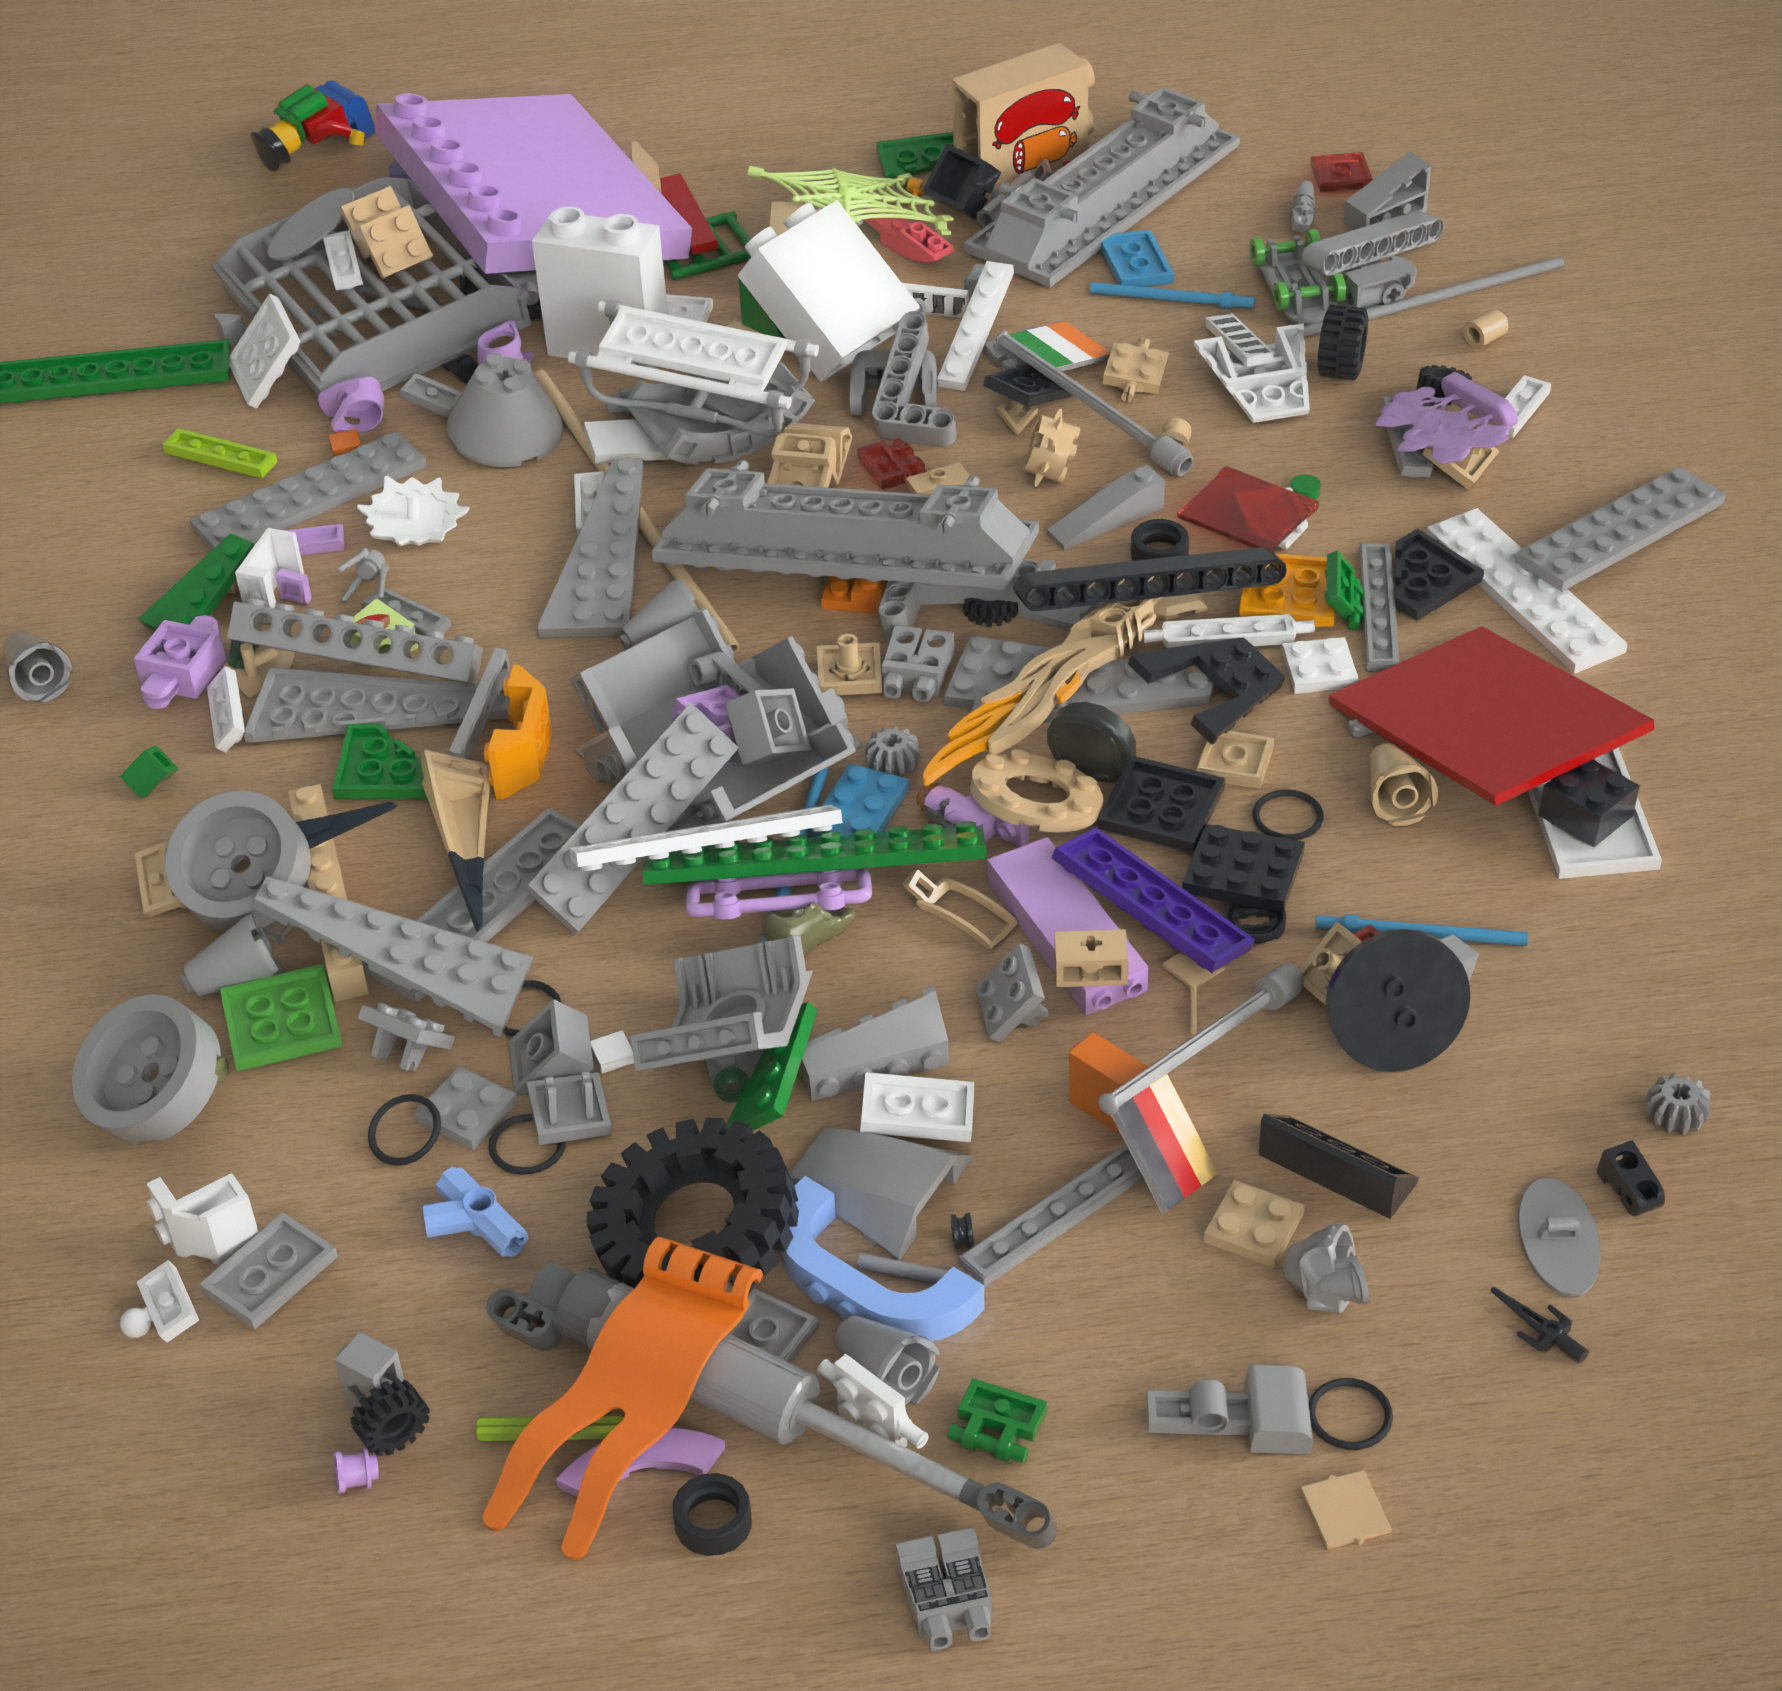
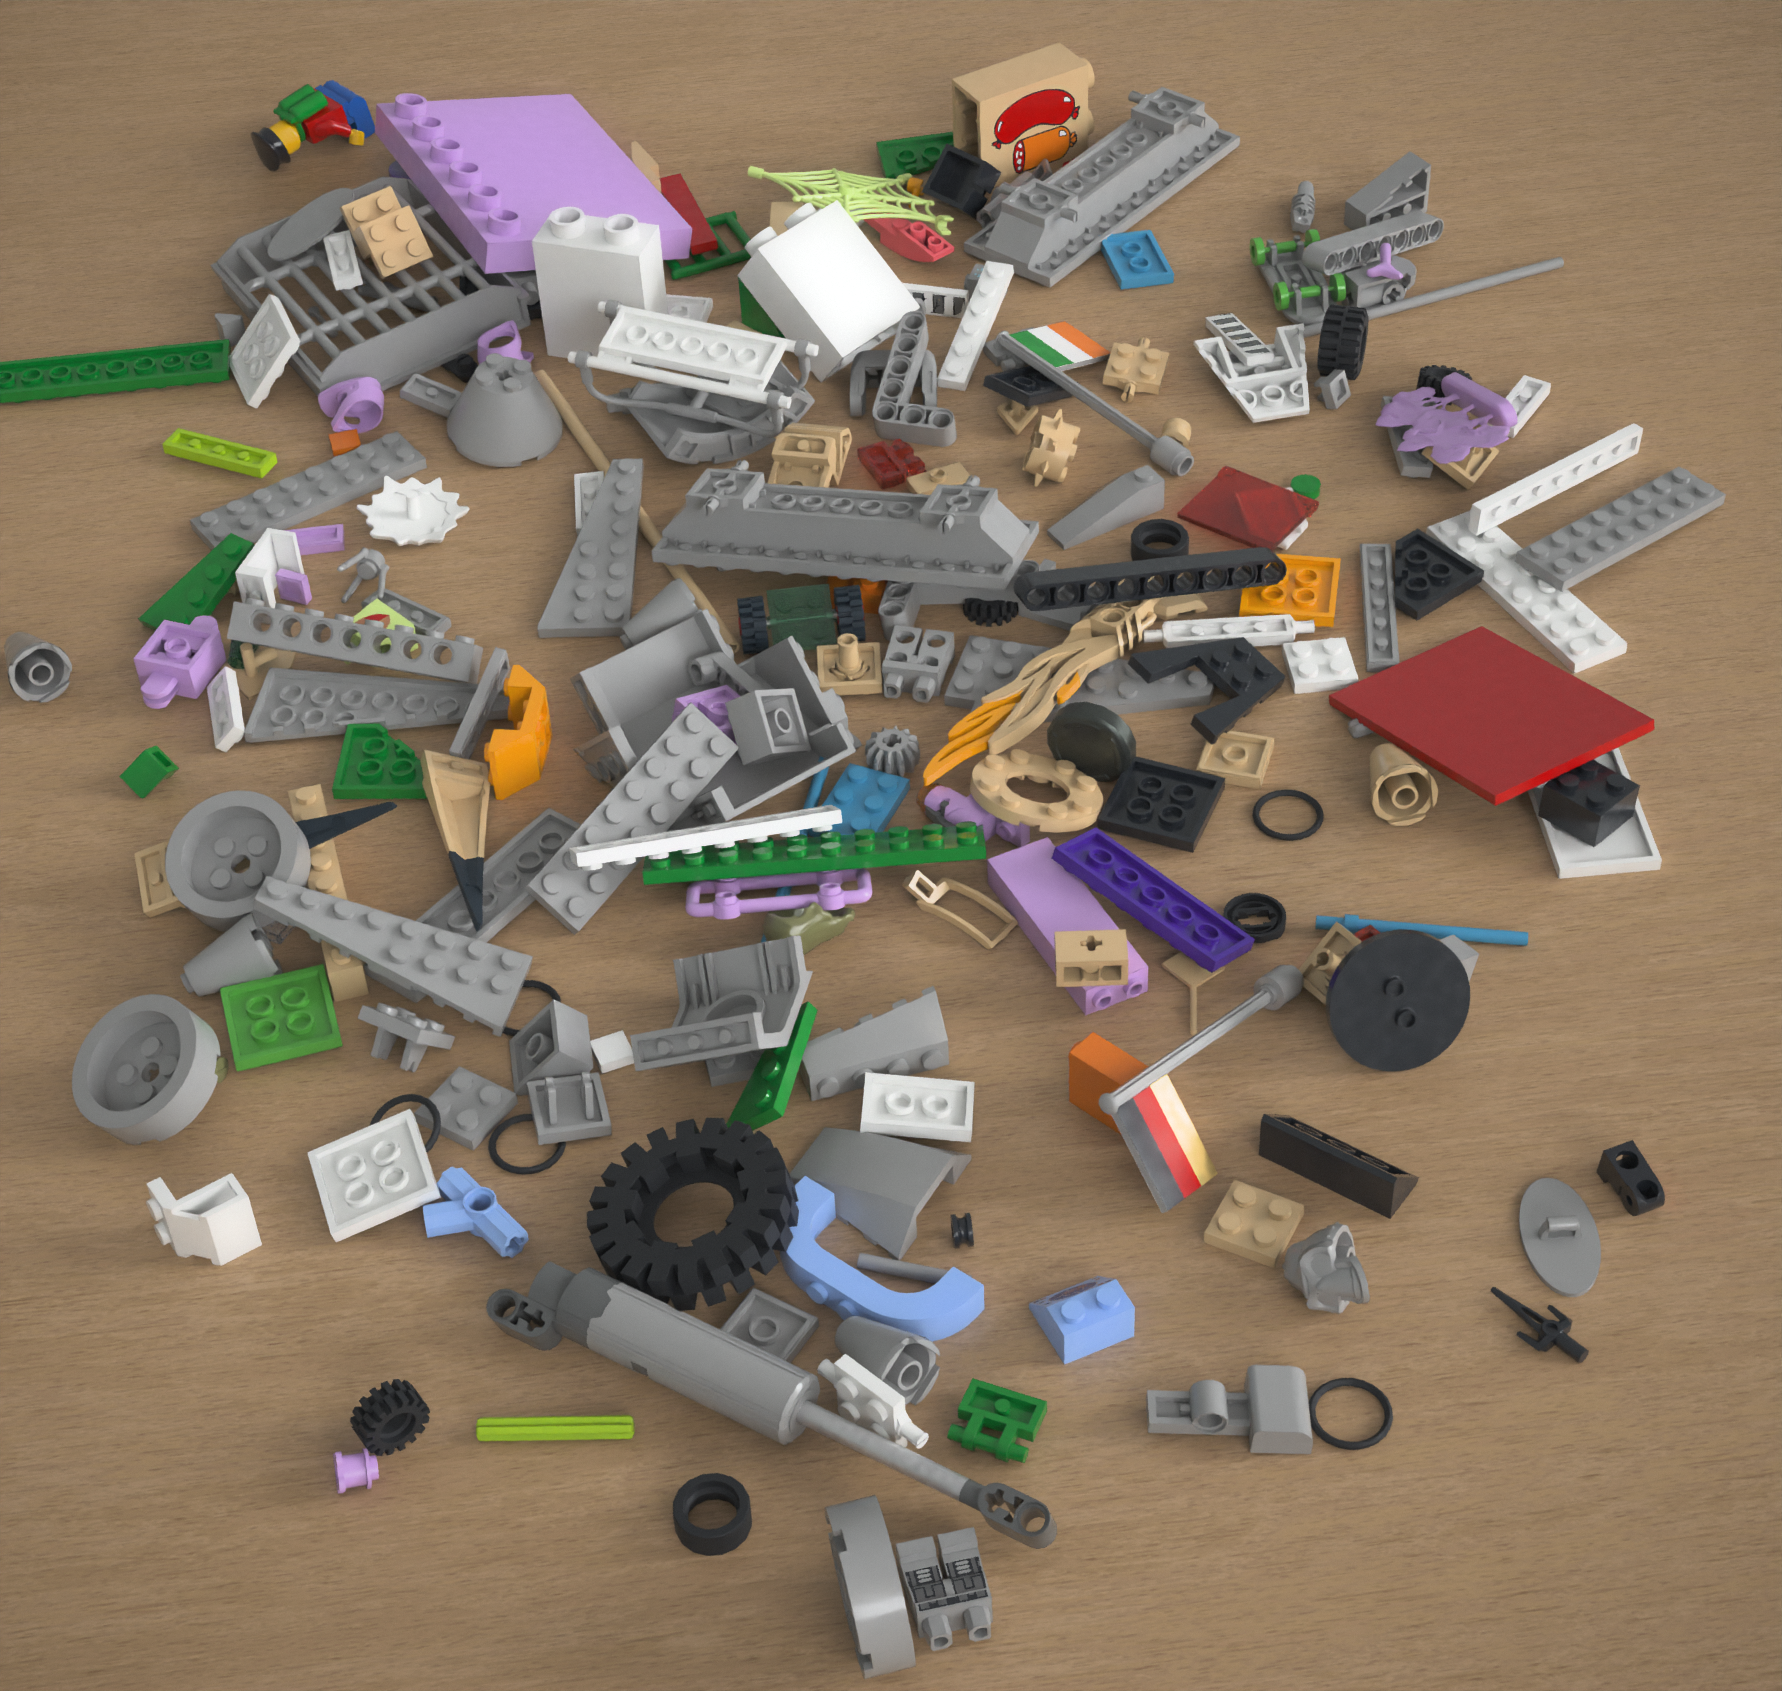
white plate [120,1260,199,1342] -> none
light grey plate [199,1212,338,1330] -> none
light grey brick [335,1332,404,1410] -> none
orange flag [482,1237,763,1560] -> none
lavender tile [556,1428,726,1497] -> none
white tile [583,419,669,464] -> none
clear green plate [714,1067,749,1103] -> none
light grey tile [959,1144,1144,1288] -> none
light grey plate [975,943,1049,1043] -> none
dark azure bar [1090,282,1256,309] -> none
black plate [1182,824,1305,912] -> none
tan piece [1300,1470,1392,1550] -> none
clear red plate [1310,152,1373,193] -> none
green plate [1324,550,1364,630] -> none
tan brick [1464,309,1508,349] -> none
light grey gear [1646,1072,1711,1136] -> none
none -> white plate [307,1109,441,1242]
none -> plate [737,583,866,654]
none -> light grey brick [824,1495,916,1680]
none -> light blue slope [1029,1276,1135,1365]
none -> light grey tile [1314,369,1351,409]
none -> lavender piece [1366,243,1403,280]
none -> white plate [1468,423,1643,535]

